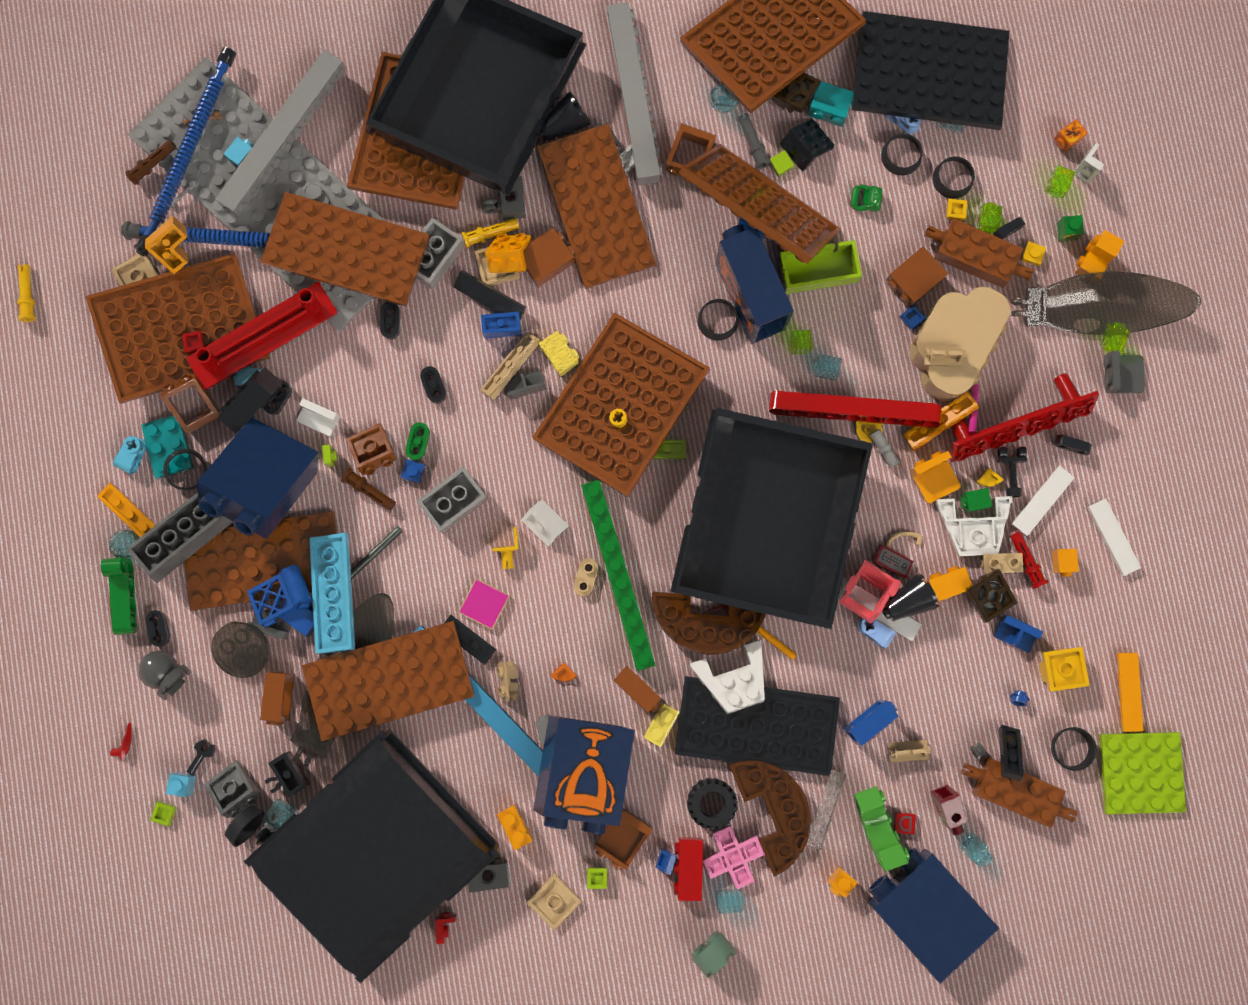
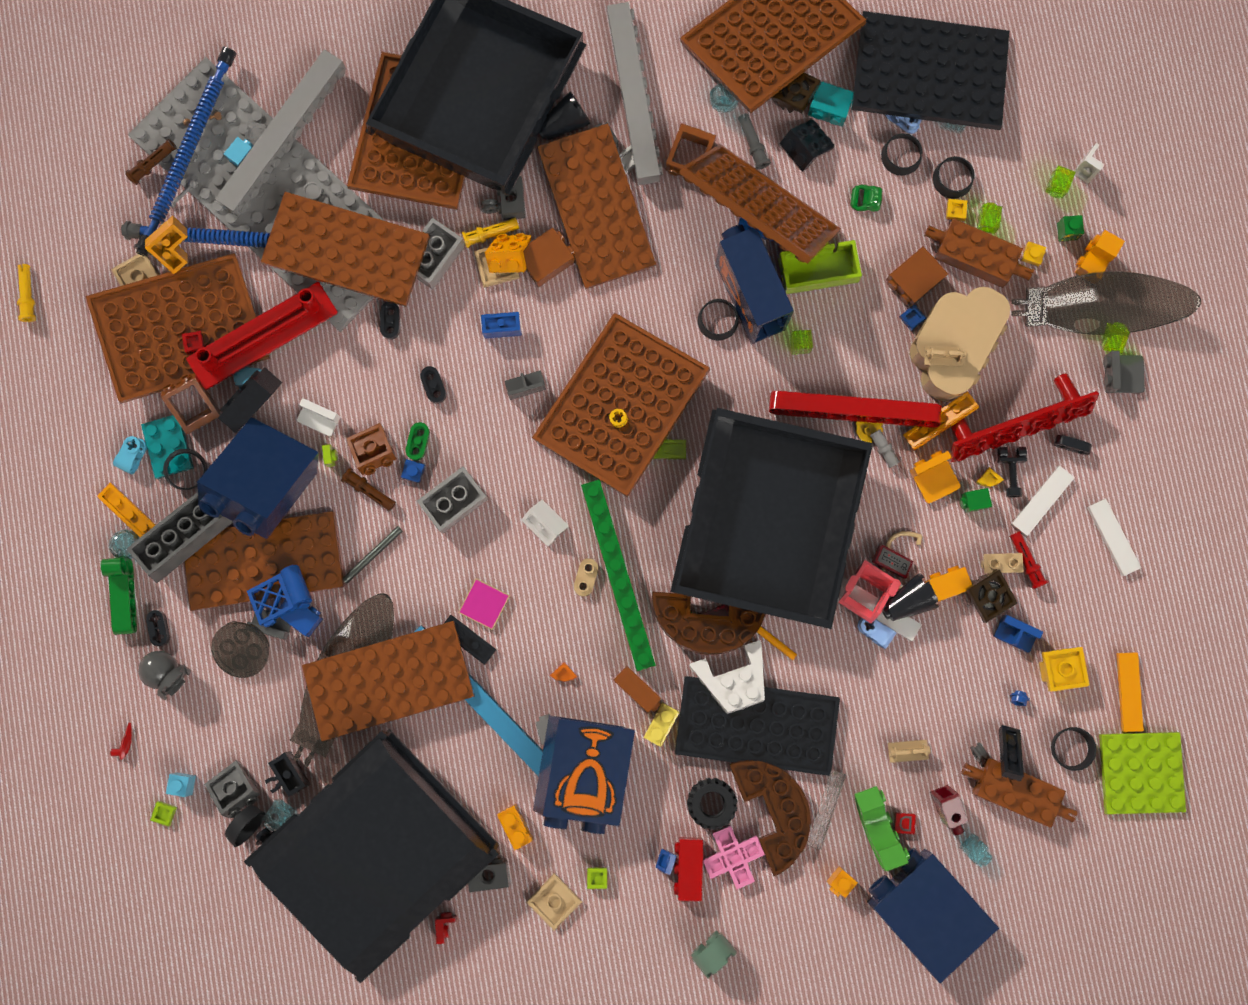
black bar [186,739,215,775] -> none
dark orange window [260,672,295,725] -> none
black beam [263,381,292,415] -> none
medium azure plate [309,533,355,654] -> none
black tile [453,270,527,320] -> none
tan tile [480,332,541,400] -> none
yellow bracket [492,526,519,569] -> none
tan hinge [496,661,519,702] -> none
light yellow brick [538,331,580,377] -> none
dark orange panel [594,808,653,870] -> none
clear light blue brick [716,888,746,914] -> none
lime tile [770,150,795,177] -> none
clear light blue brick [812,354,842,381] -> none
blue window [843,700,899,746] -> none
white wing [936,496,1012,557] -> none
dark pink bar [969,384,979,435] -> none
black beam [992,216,1026,239] -> none
light orange brick [1052,548,1079,577] -> none
orange brick [1054,119,1088,153] -> none

